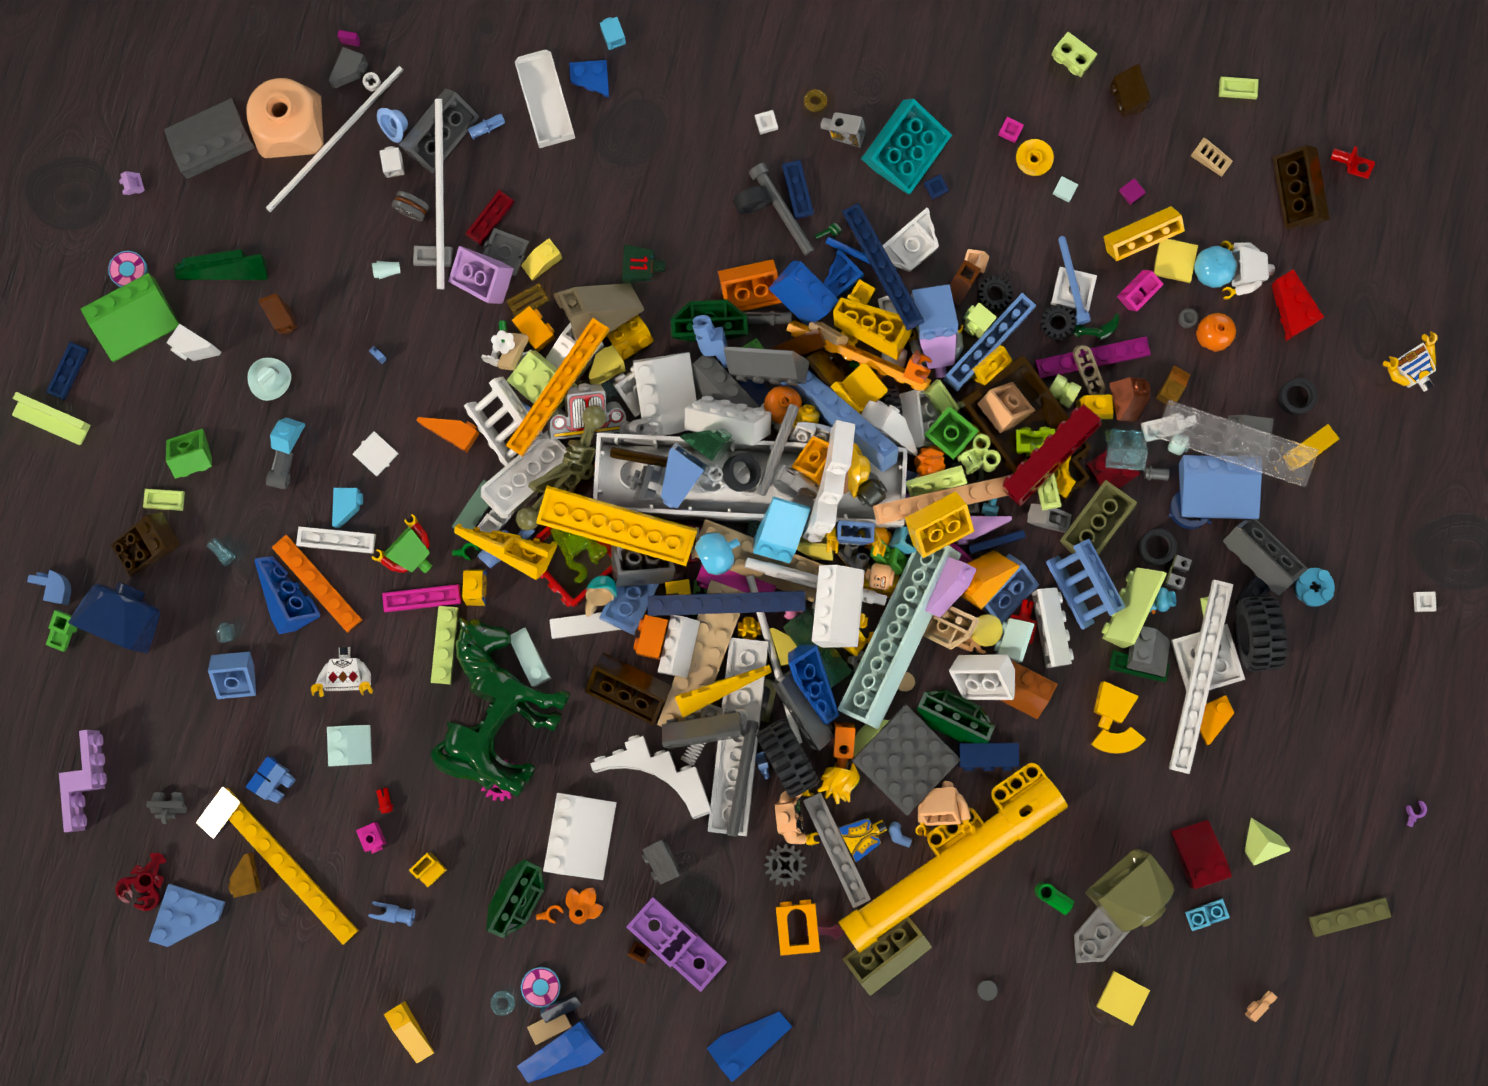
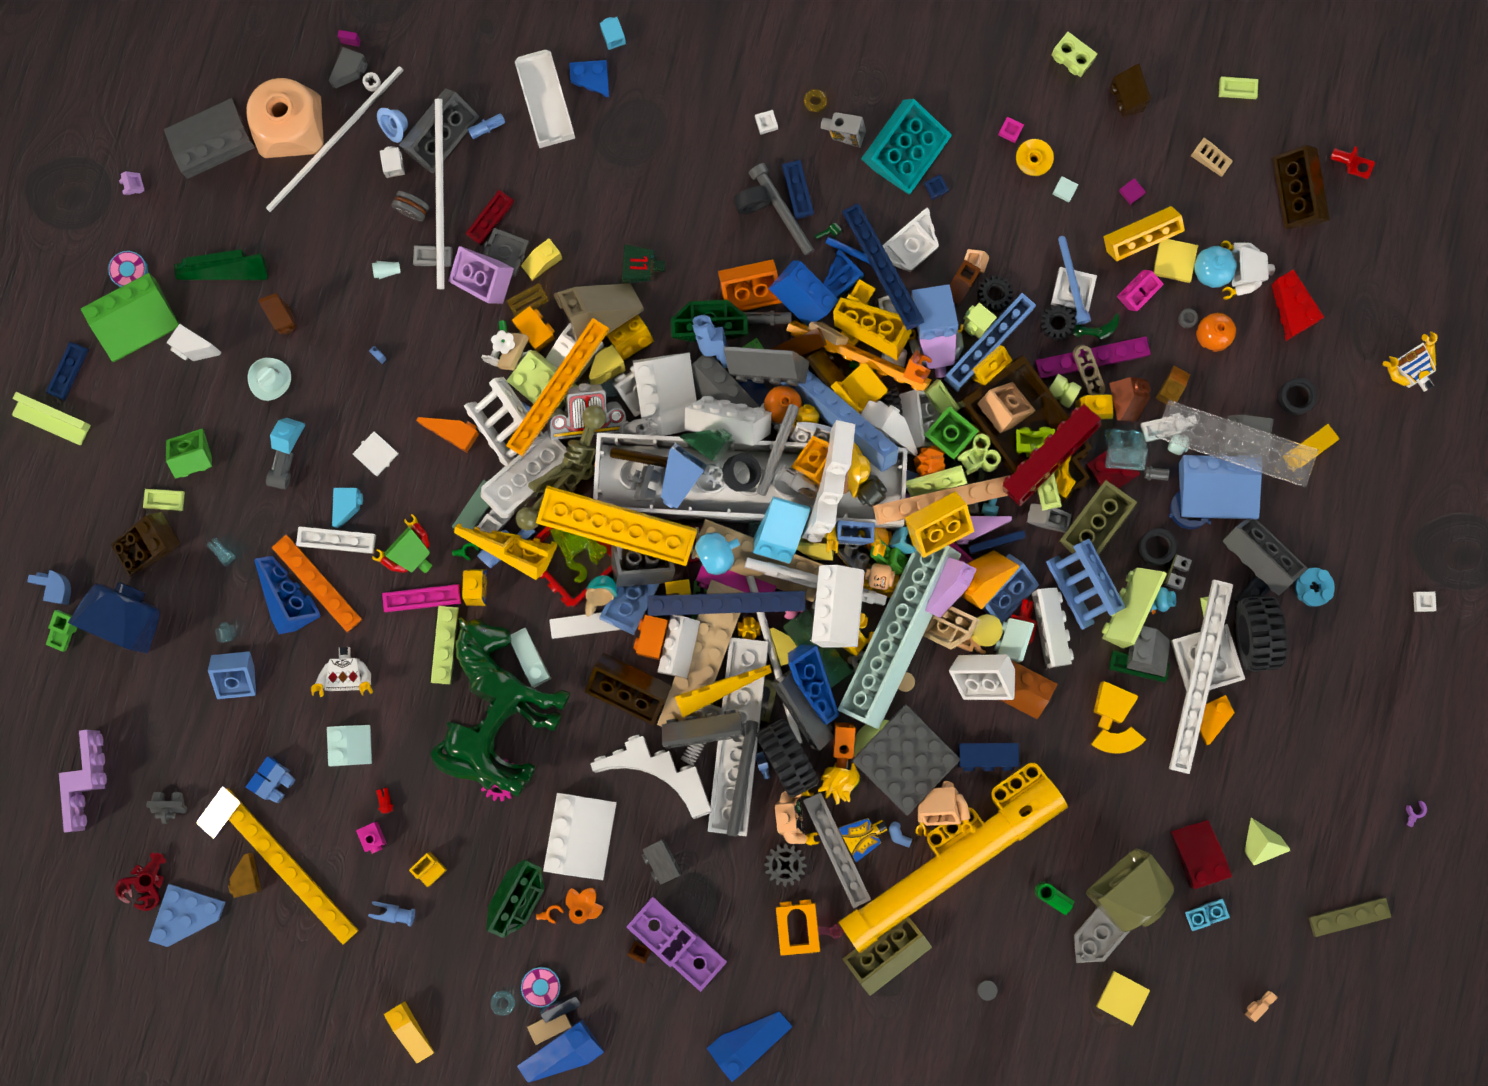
dark green wedge [917,689,995,744] -> none

